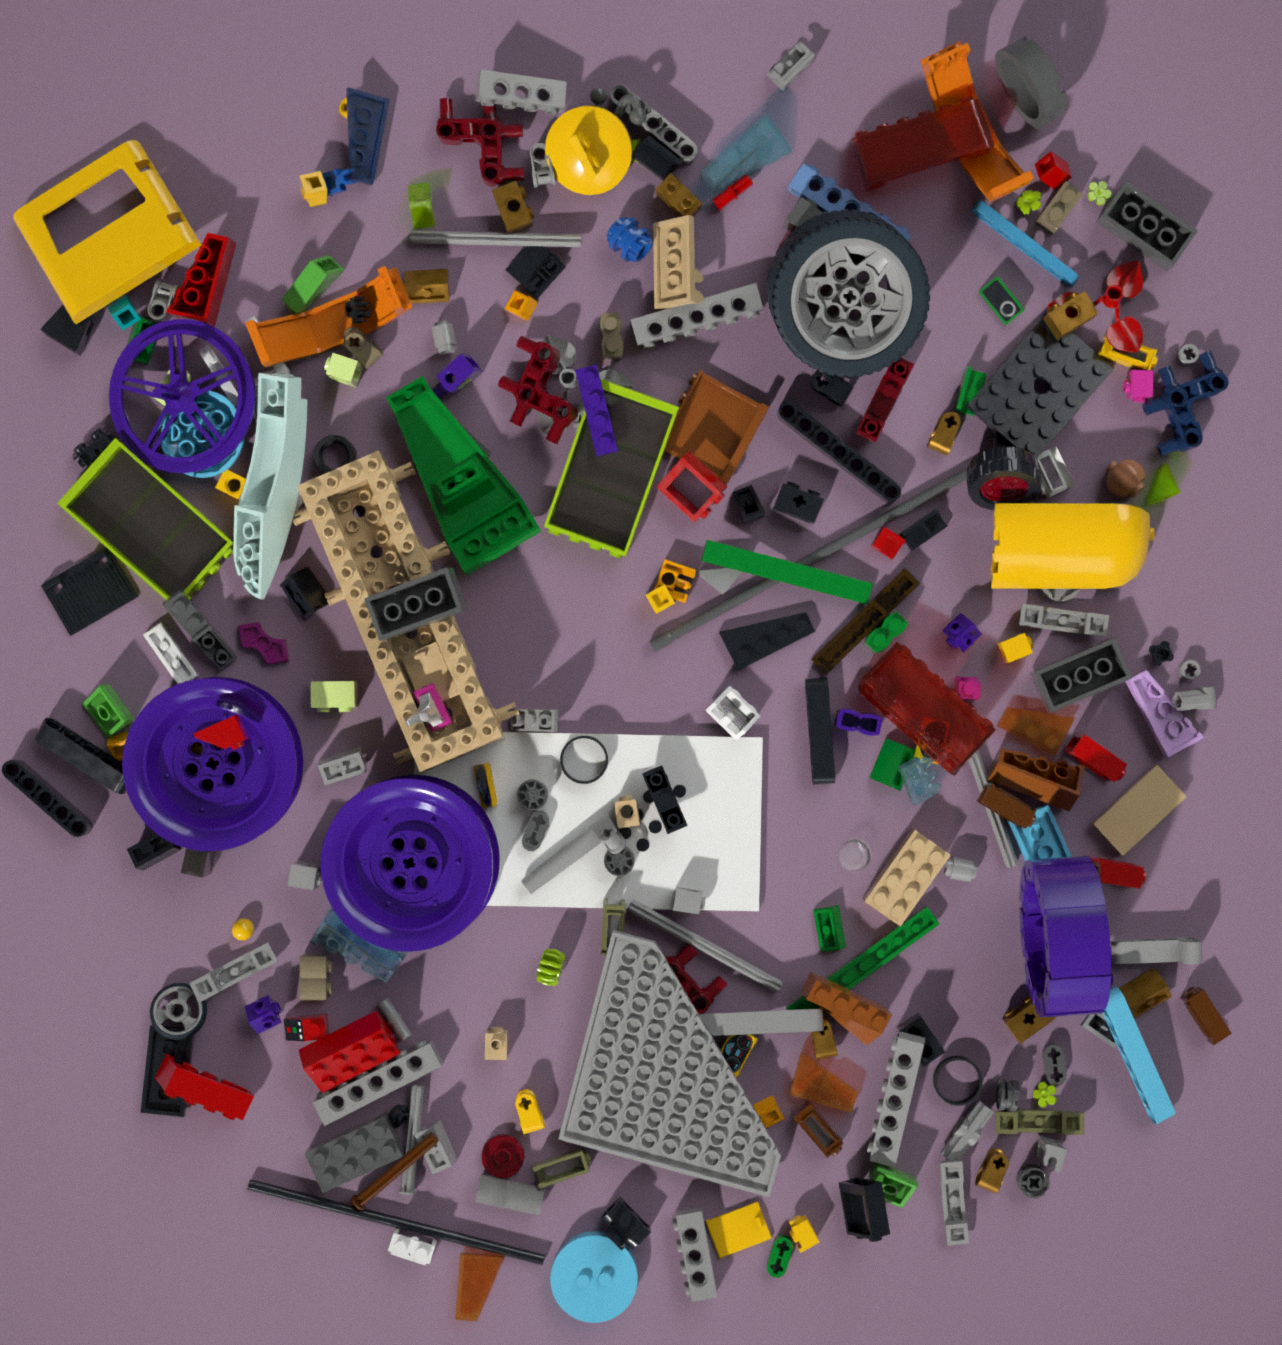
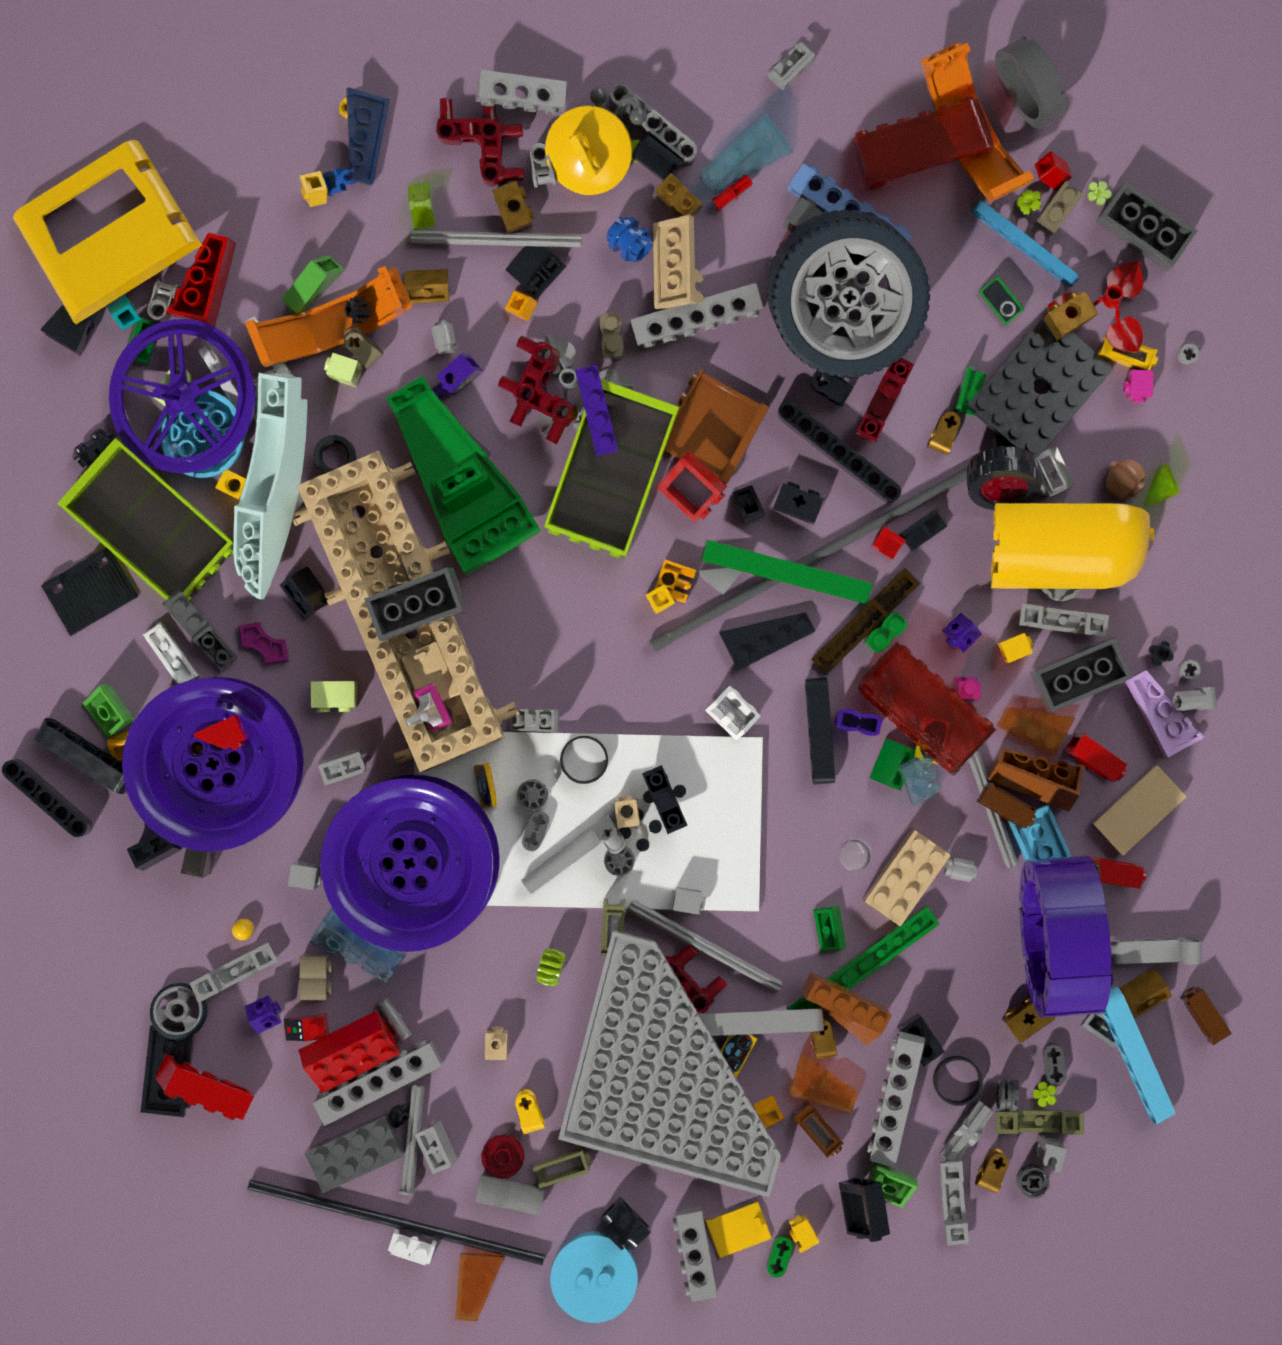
reddish brown axle [351,1133,439,1210] -> none
dark blue pin [1142,351,1229,456] -> none

